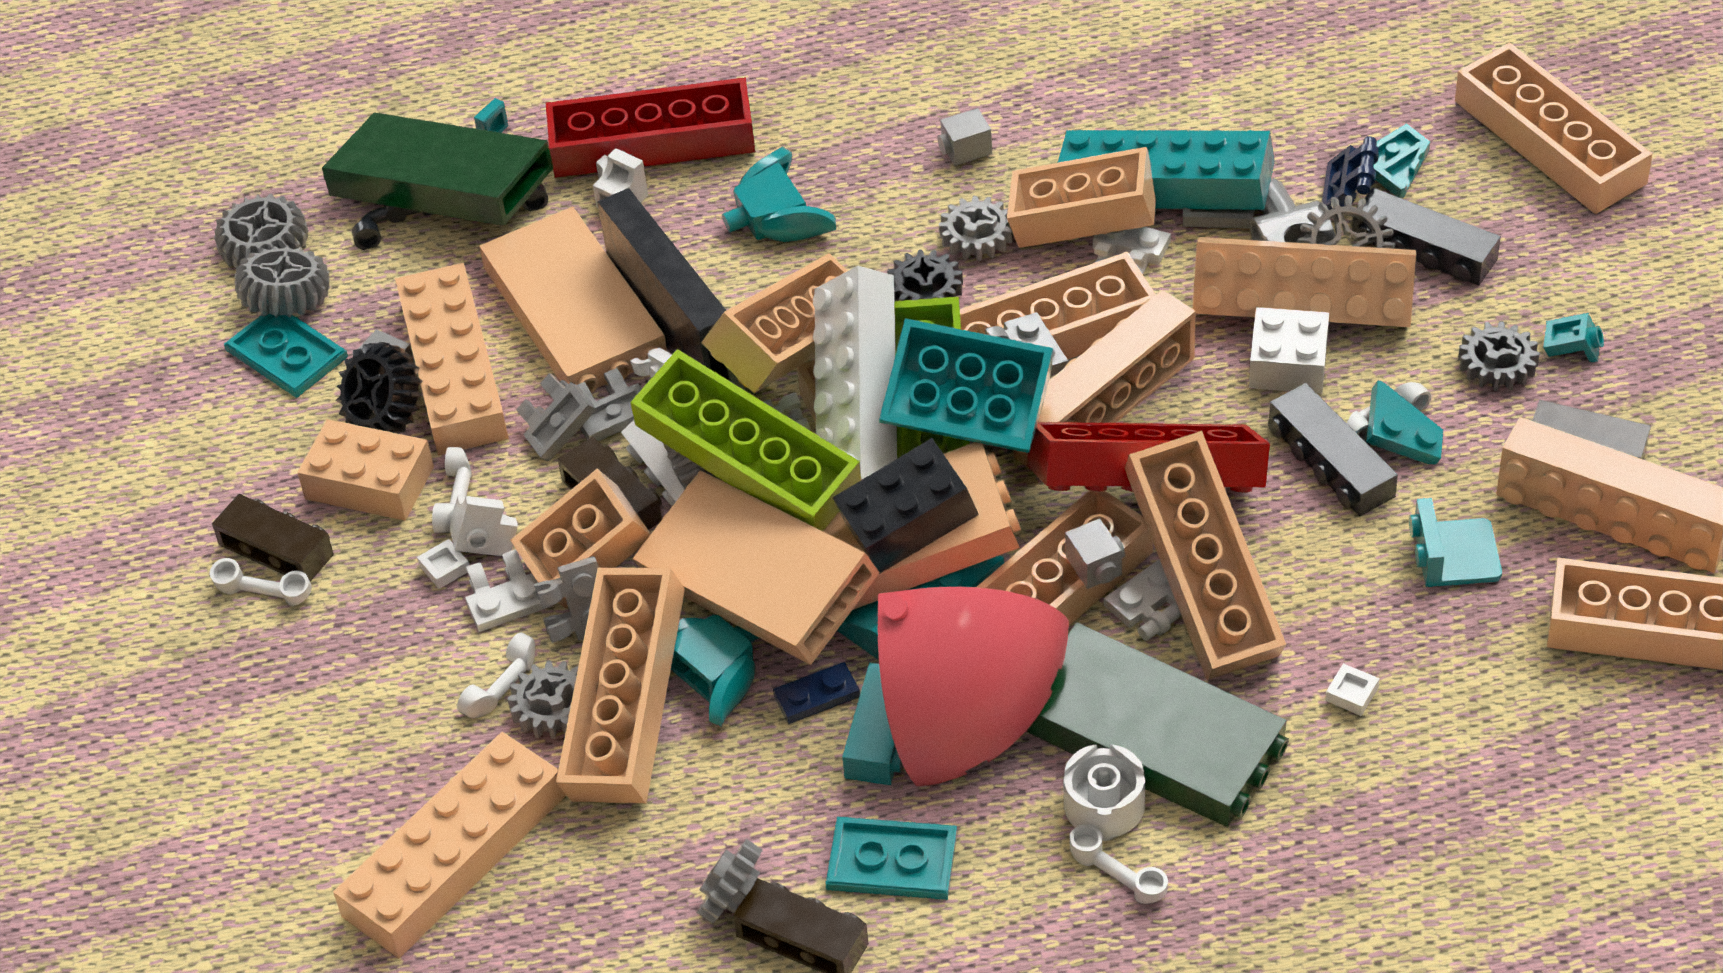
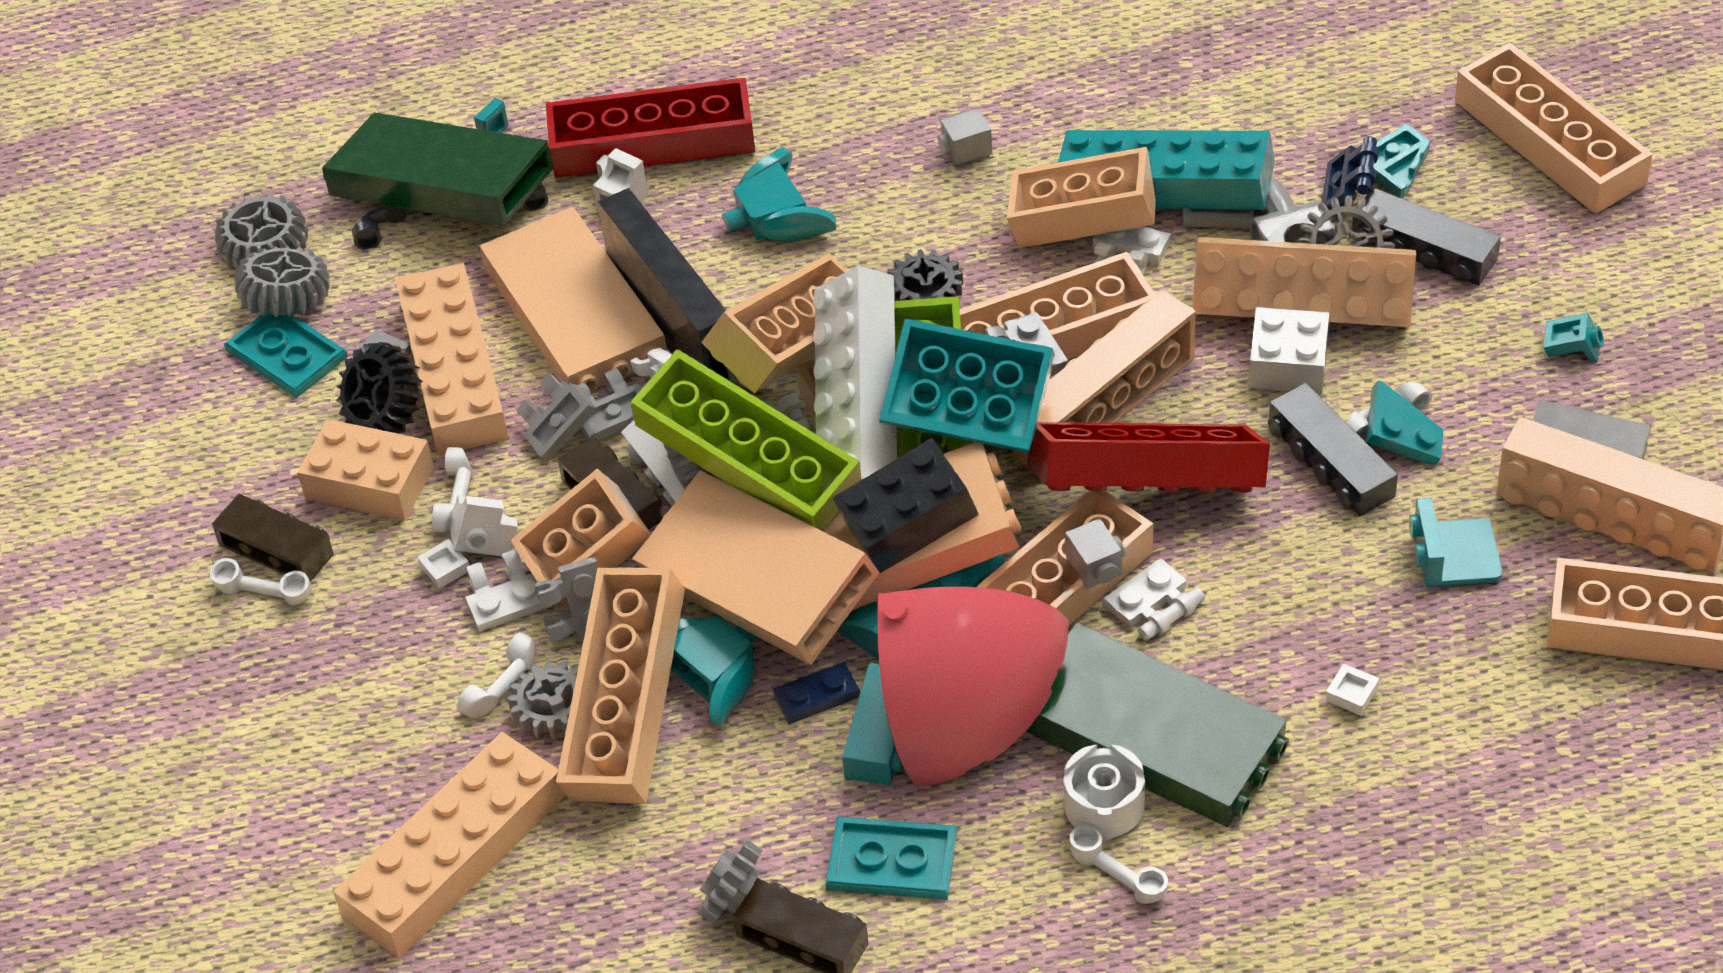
light grey gear [939,196,1013,261] -> none
light nougat brick [1125,431,1286,680] -> none
dark grey gear [1458,321,1540,391] -> none

